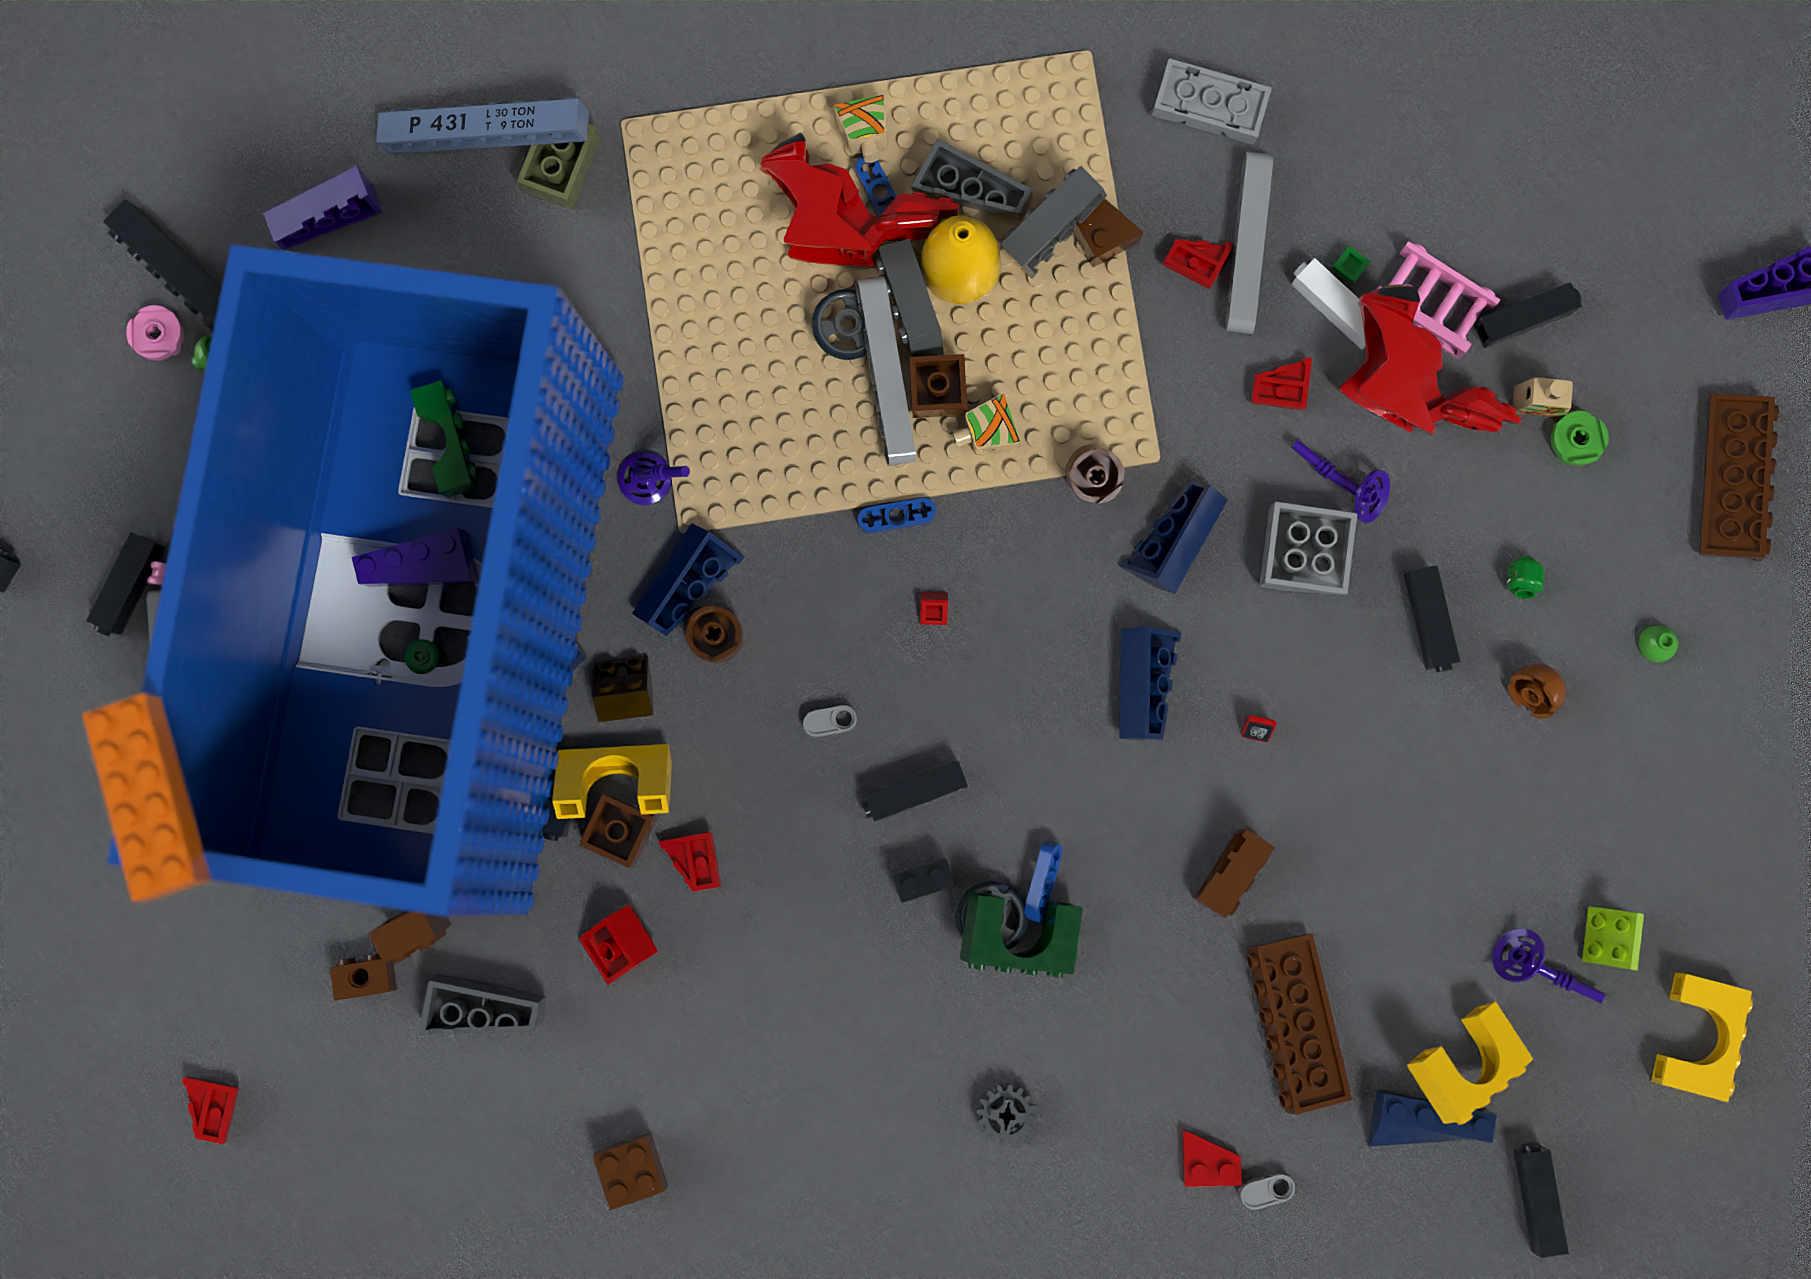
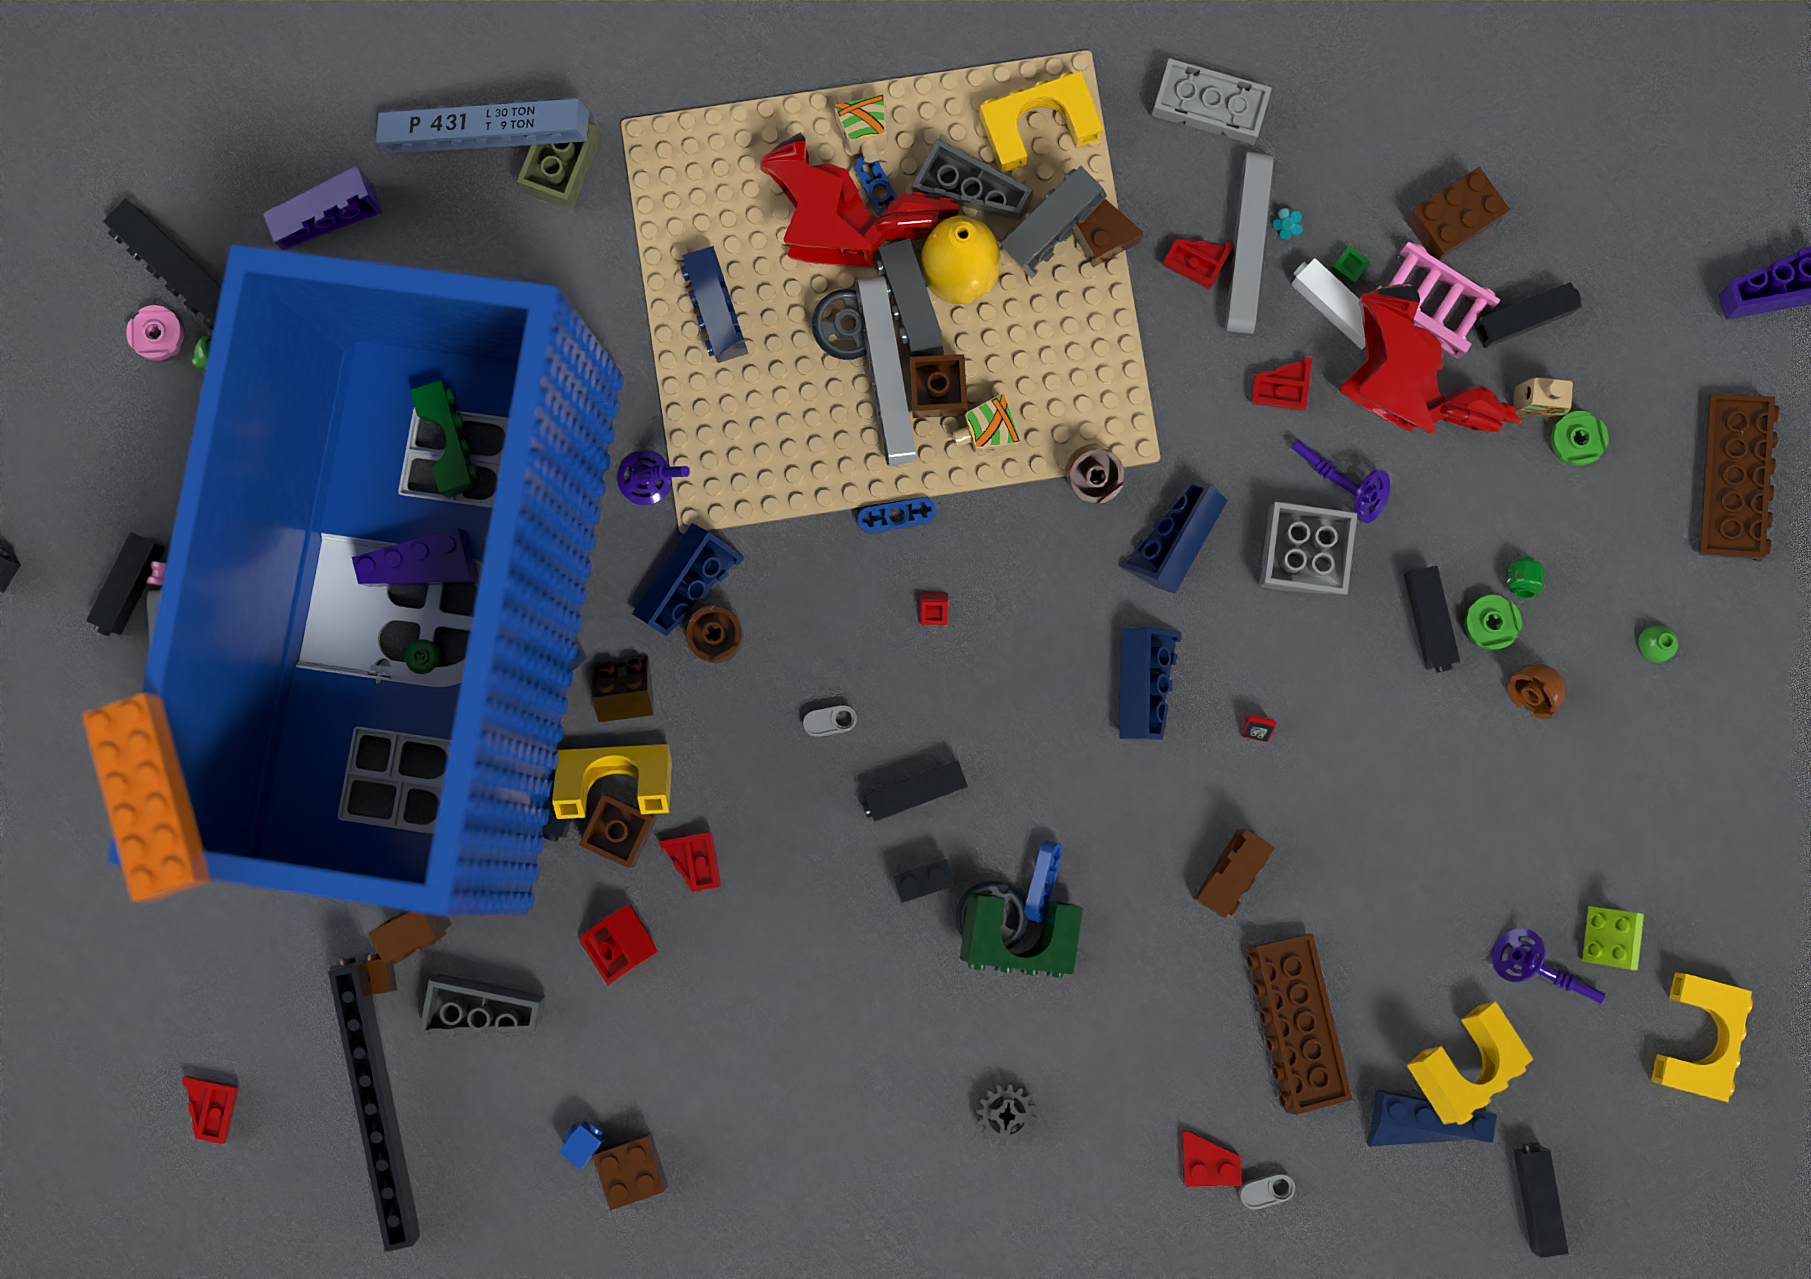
none -> black brick [328,960,420,1252]
none -> blue brick [558,1121,606,1169]
none -> dark blue wedge [680,246,749,363]
none -> yellow arch [979,71,1103,173]
none -> teal plant [1273,208,1303,240]
none -> reddish brown brick [1405,166,1510,260]
none -> bright green plate [1464,595,1522,650]

